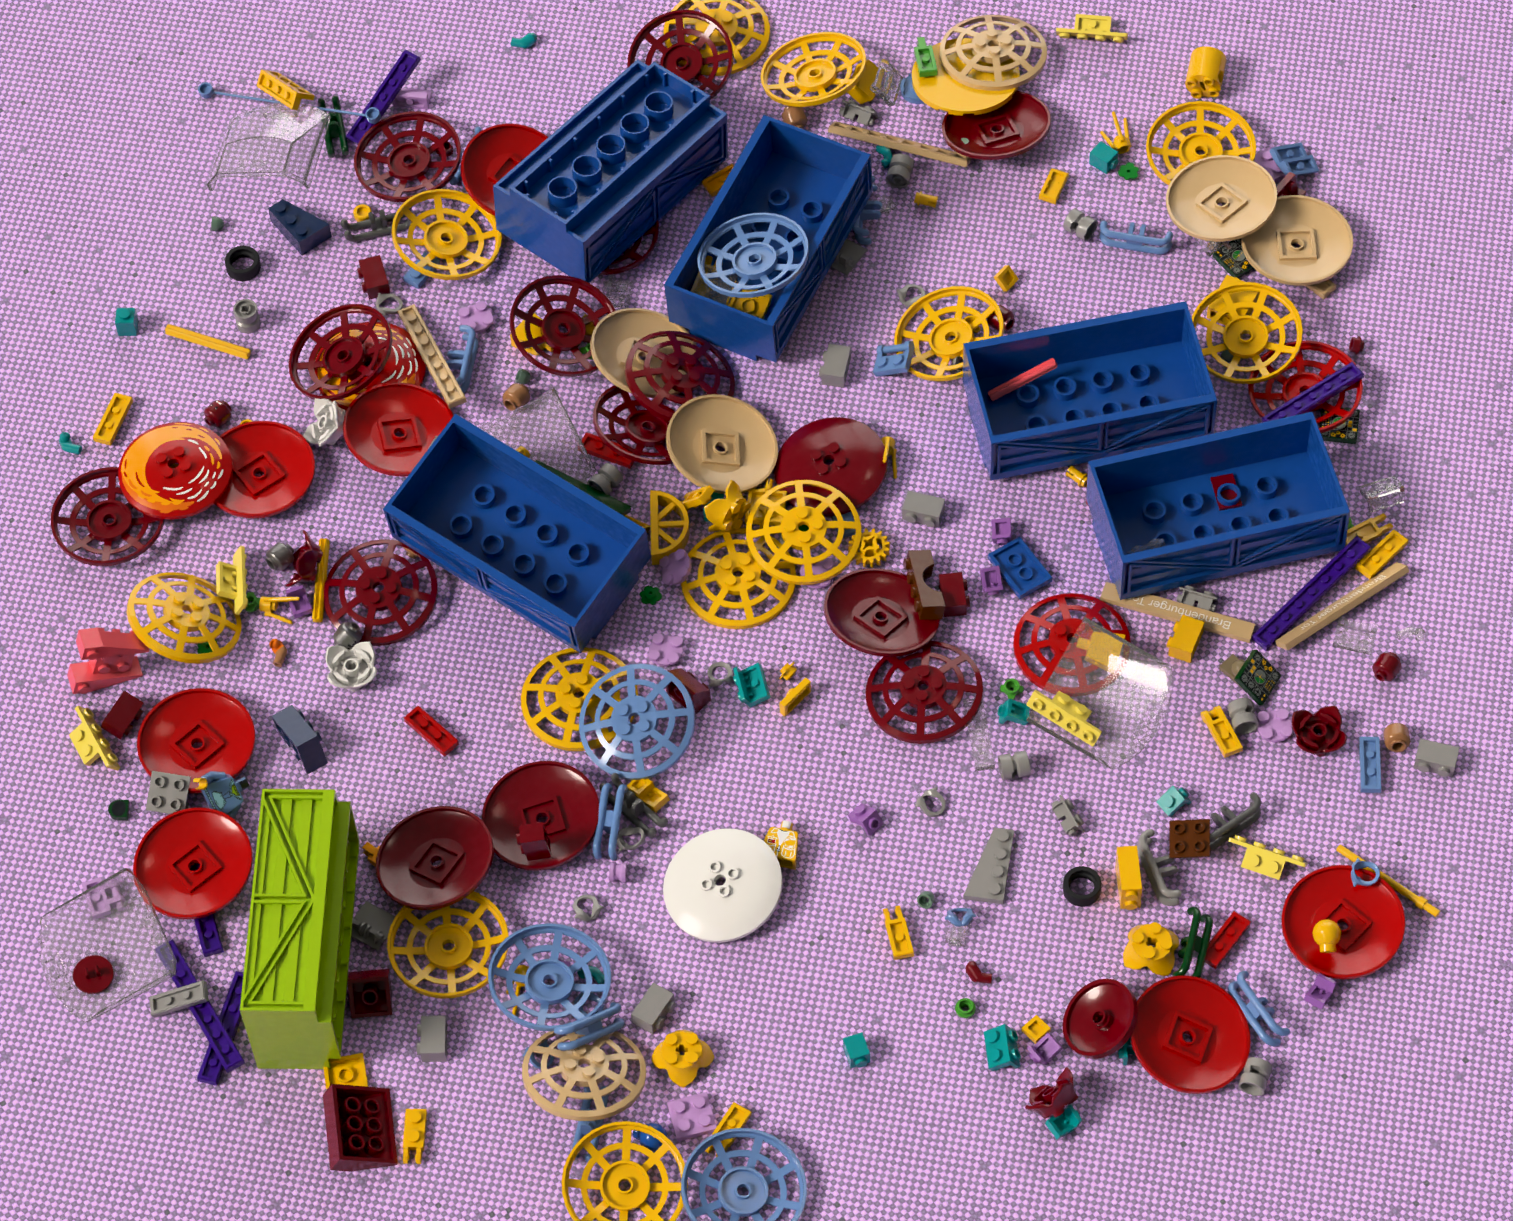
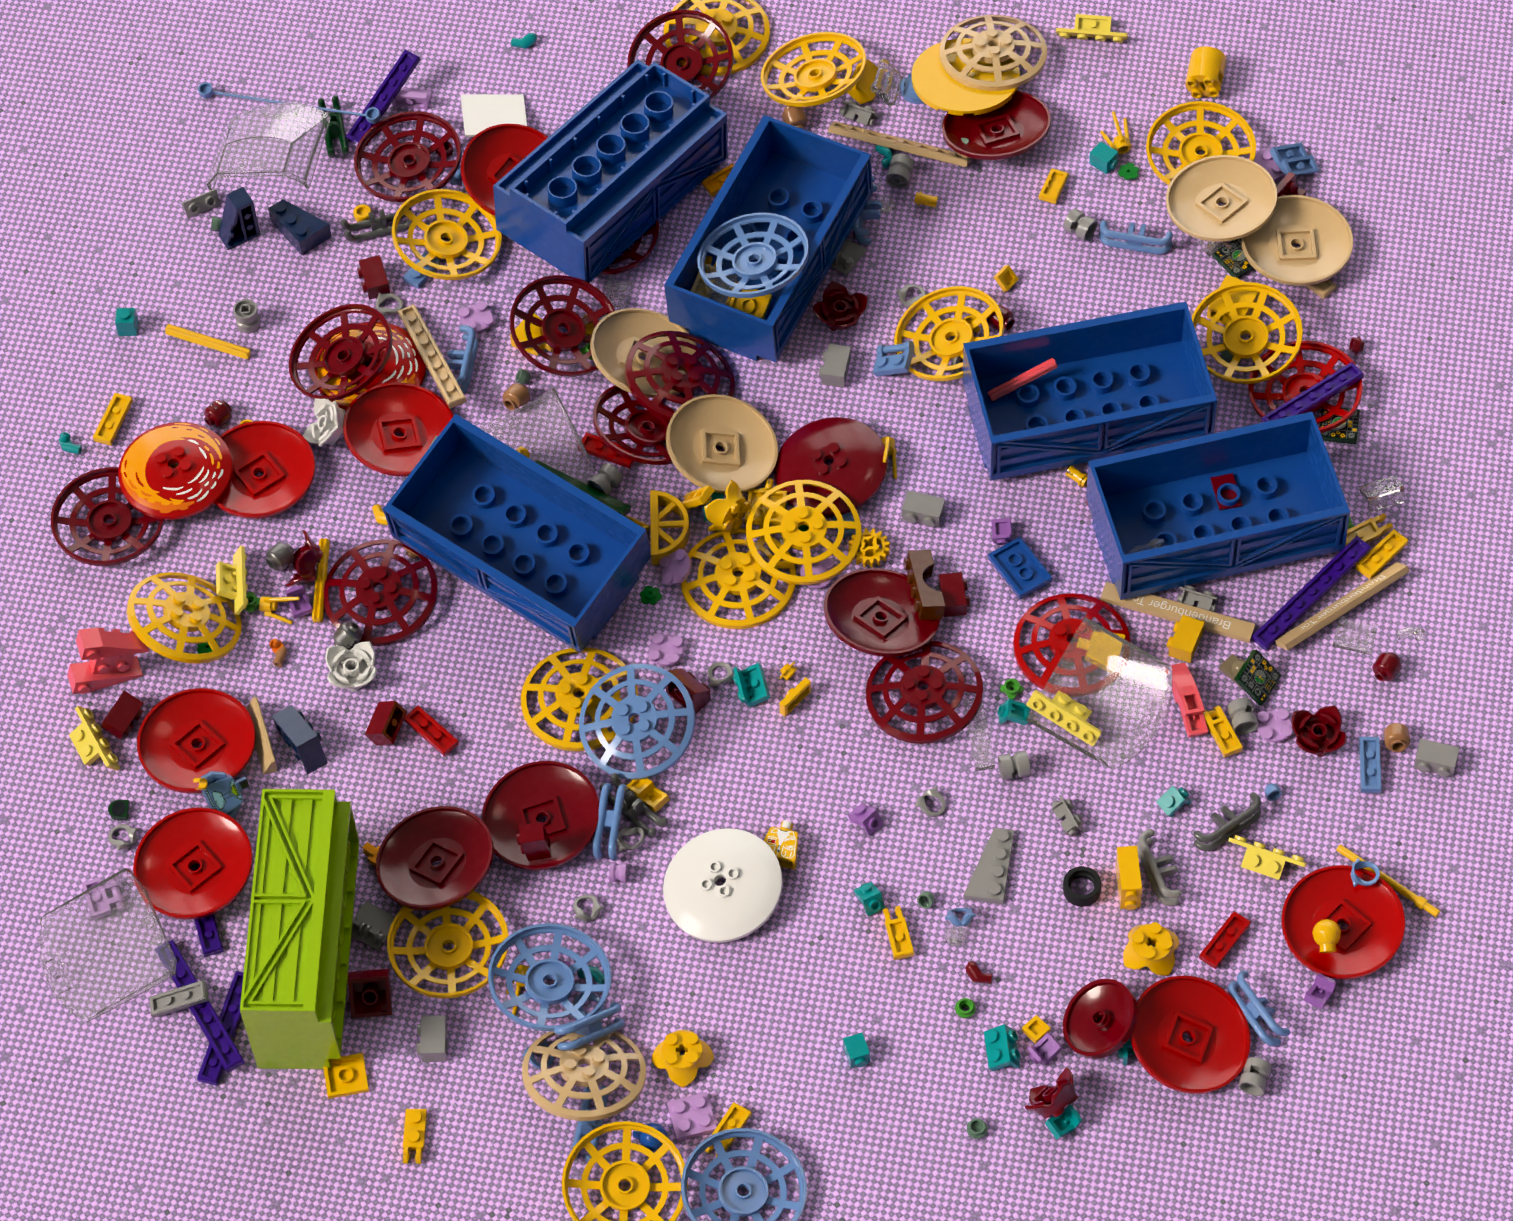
dark red piece [73,955,114,994] -> none
light grey hinge [146,771,191,814] -> none
black tyre [225,245,261,282] -> none
yellow fence [256,69,315,110] -> none
dark red slope [323,1084,398,1172] -> none
light grey brick [631,983,676,1034] -> none
bright green hinge [914,37,938,77] -> none
medium lavender bracket [979,565,1004,595] -> none
reddish brown hinge [1169,819,1211,859] -> none
dark green piece [1172,907,1213,978] -> none
none -> light grey piece [108,824,138,851]
none -> light grey hinge [181,189,221,218]
none -> dark blue wedge [218,187,261,250]
none -> tan slope [246,697,278,775]
none -> dark red brick [365,701,407,746]
none -> yellow arm [372,504,388,525]
none -> white piece [460,94,527,137]
none -> dark red brick [813,281,868,331]
none -> teal bracket [854,882,885,916]
none -> sand green plate [967,1118,987,1139]
none -> coral slope [1165,663,1208,738]
none -> medium blue hinge [1264,783,1282,801]

